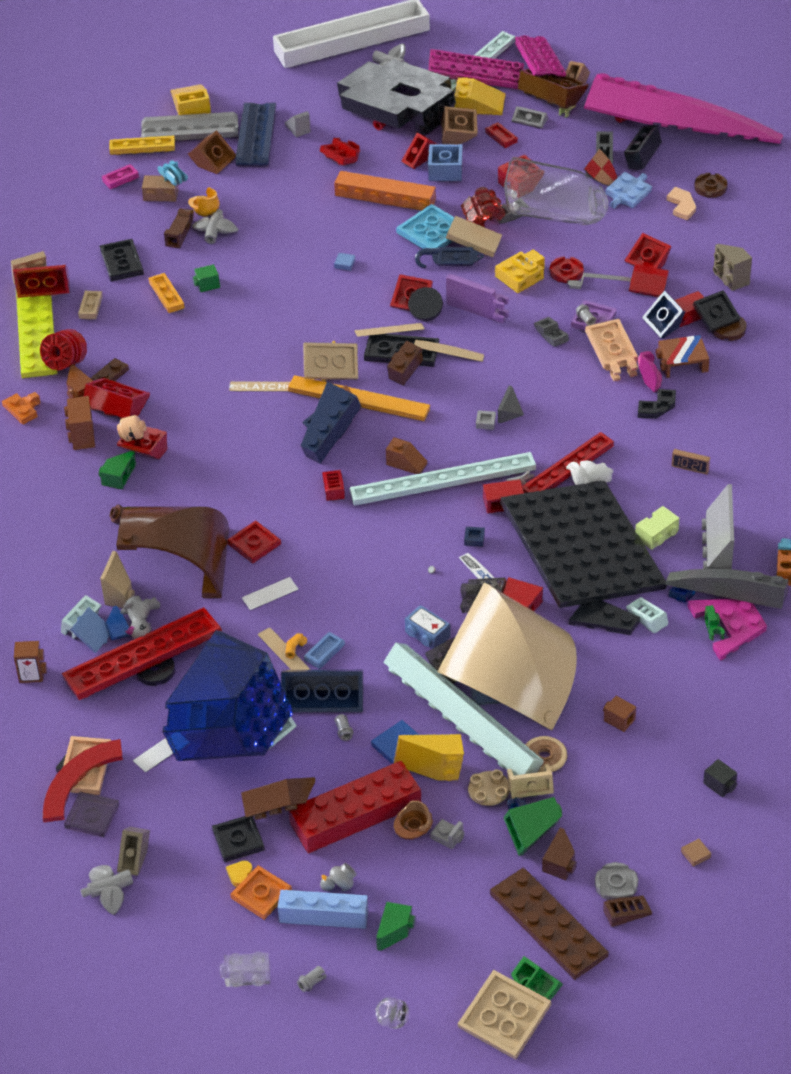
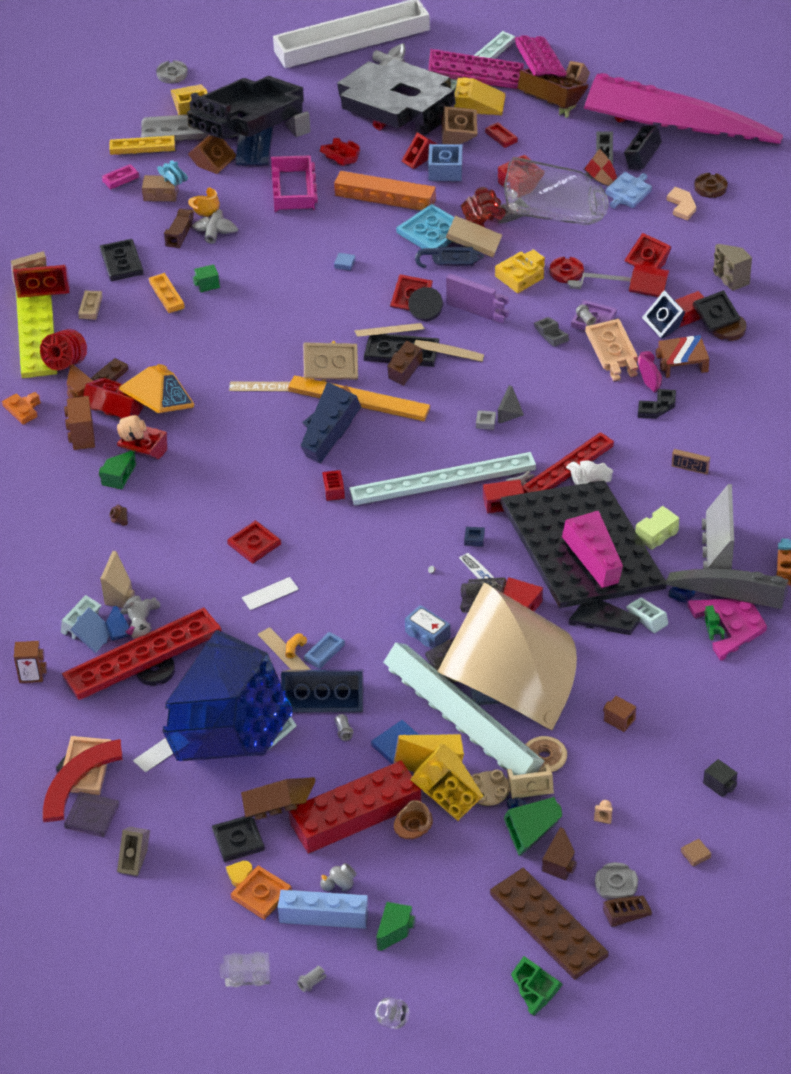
light grey plant [80,865,133,915] -> none
reddish brown panel [116,506,229,598] -> none
dark orange slope [386,437,428,474] -> none
light grey bracket [430,819,465,849] -> none
tan plate [457,970,552,1060] -> none
light grey slope [511,106,548,129] -> none
none -> light orange slope [119,364,195,413]
none -> light grey tile [156,60,188,83]
none -> black panel [187,75,304,139]
none -> dark pink window [271,155,318,213]
none -> yellow slope [410,743,483,821]
none -> dark pink wedge [562,510,623,588]
none -> light nougat piece [594,800,613,824]

